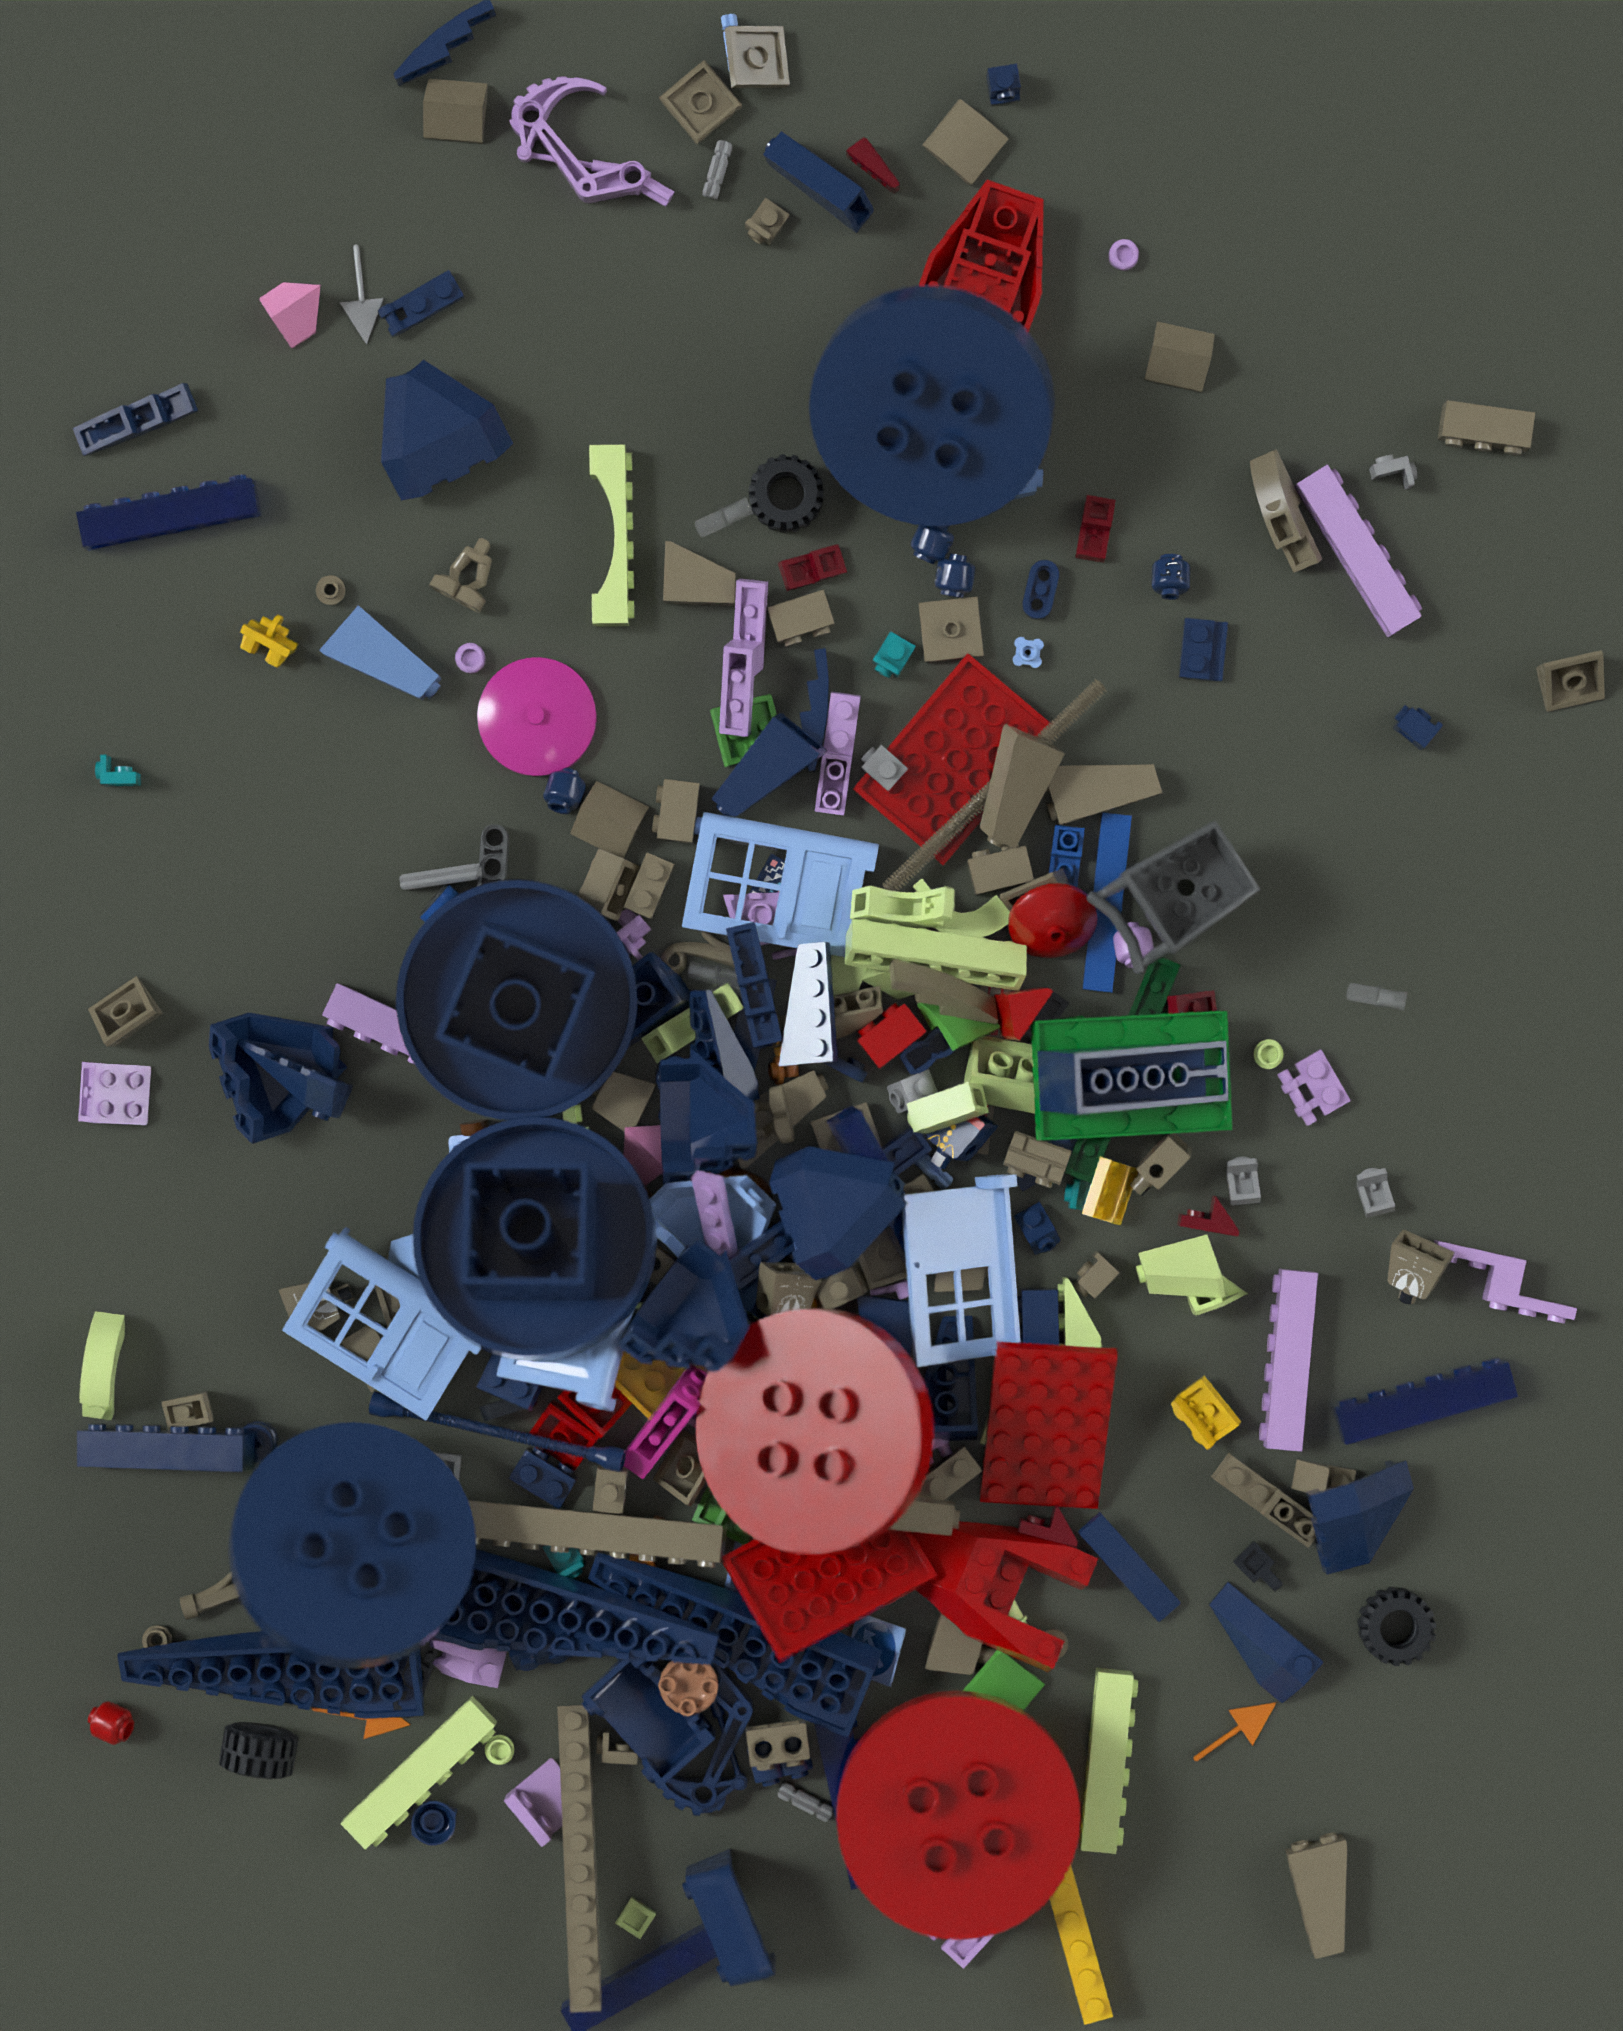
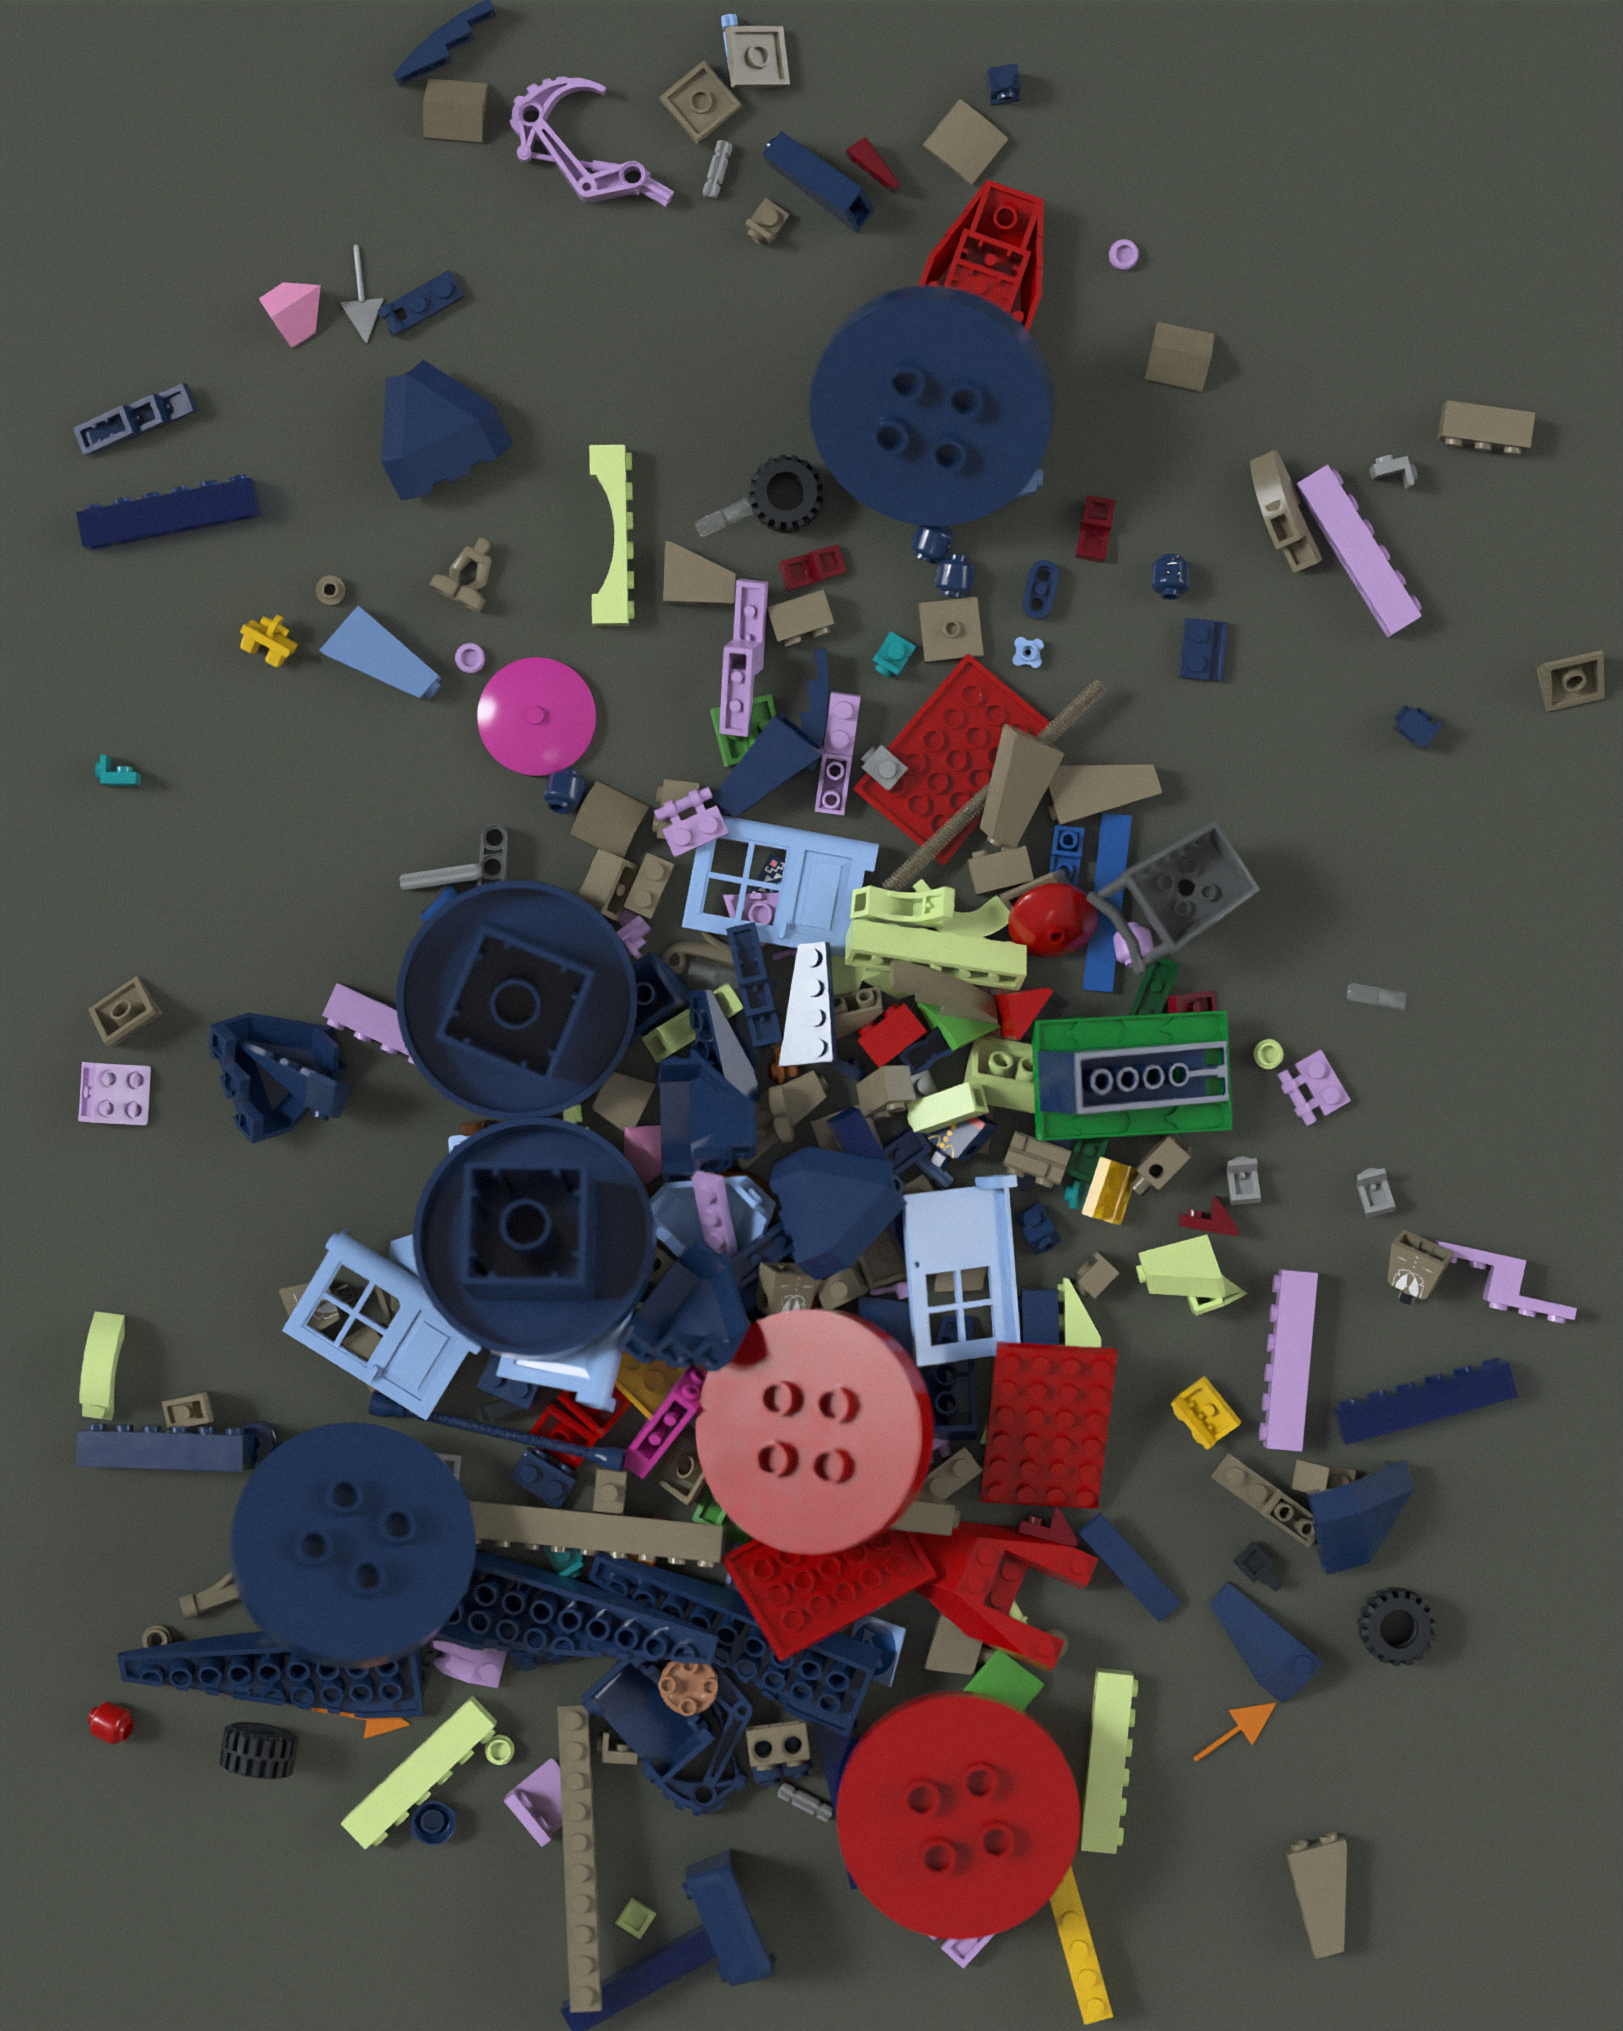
none -> lavender plate [654,787,729,857]
none -> dark tan brick [856,1065,915,1122]

